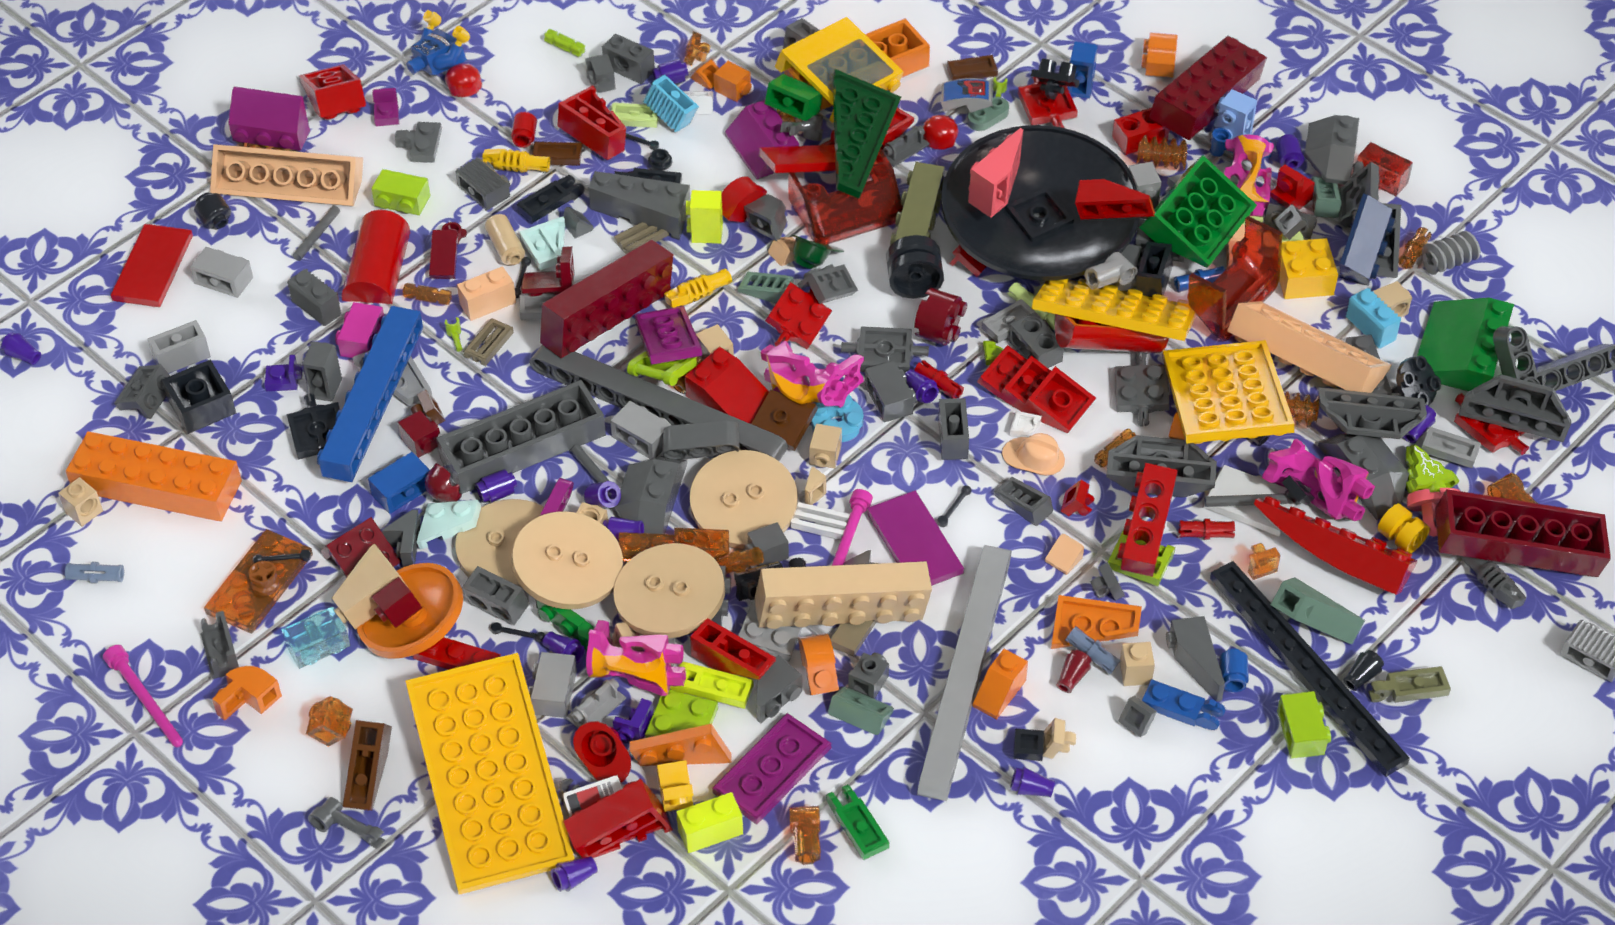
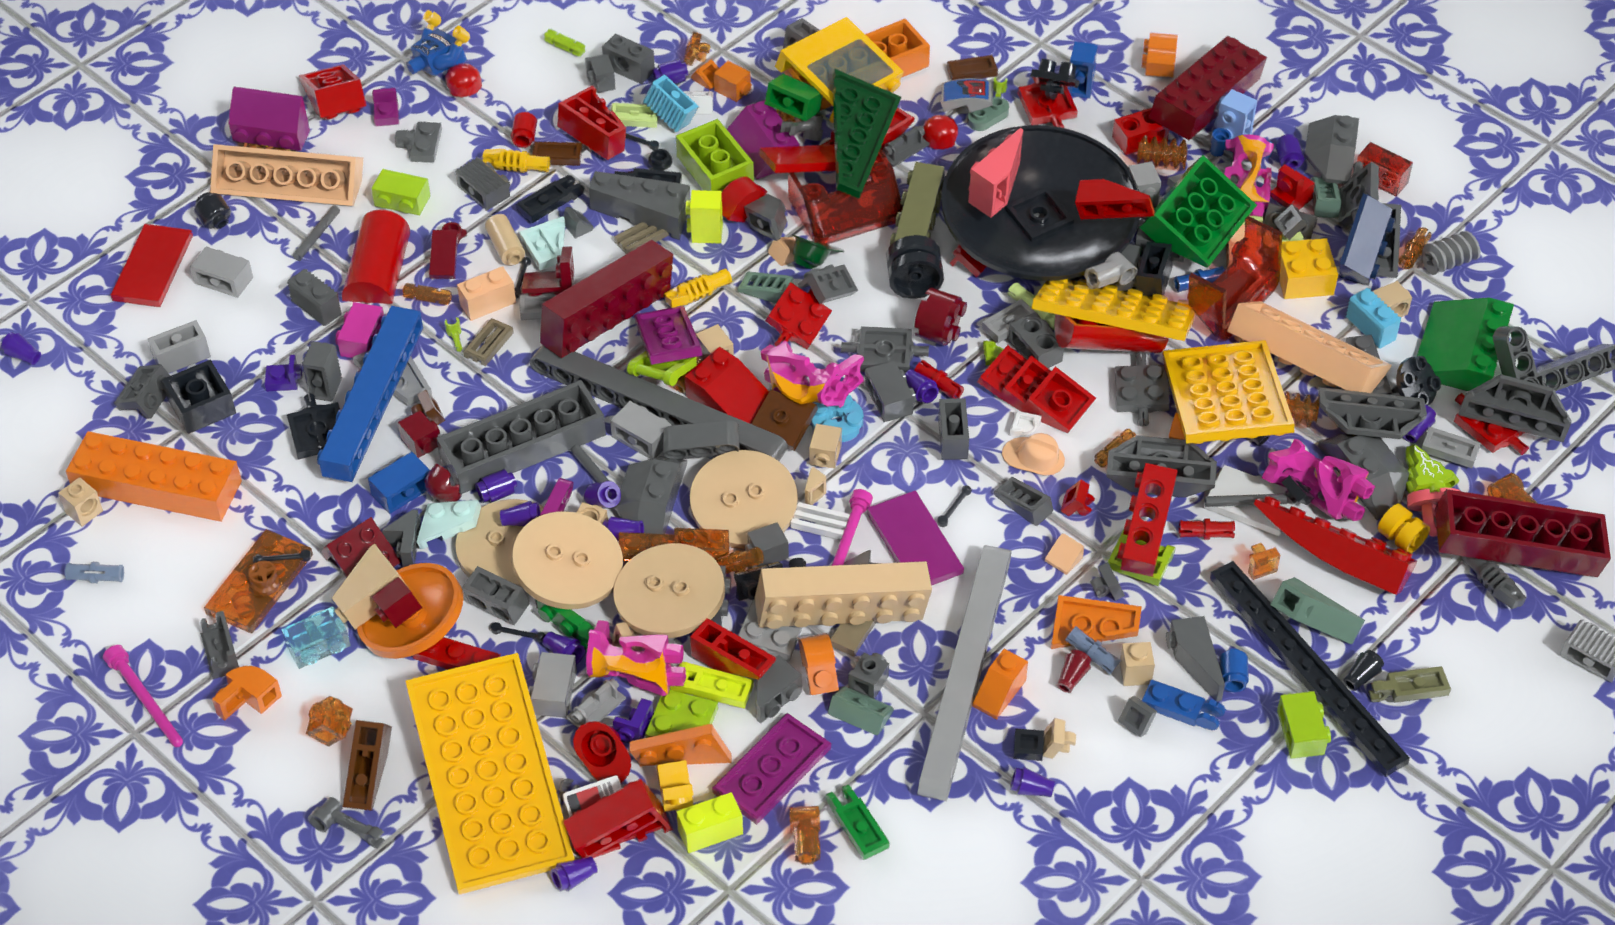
none -> dark purple cone [500,501,541,527]
none -> lime brick [675,119,754,192]

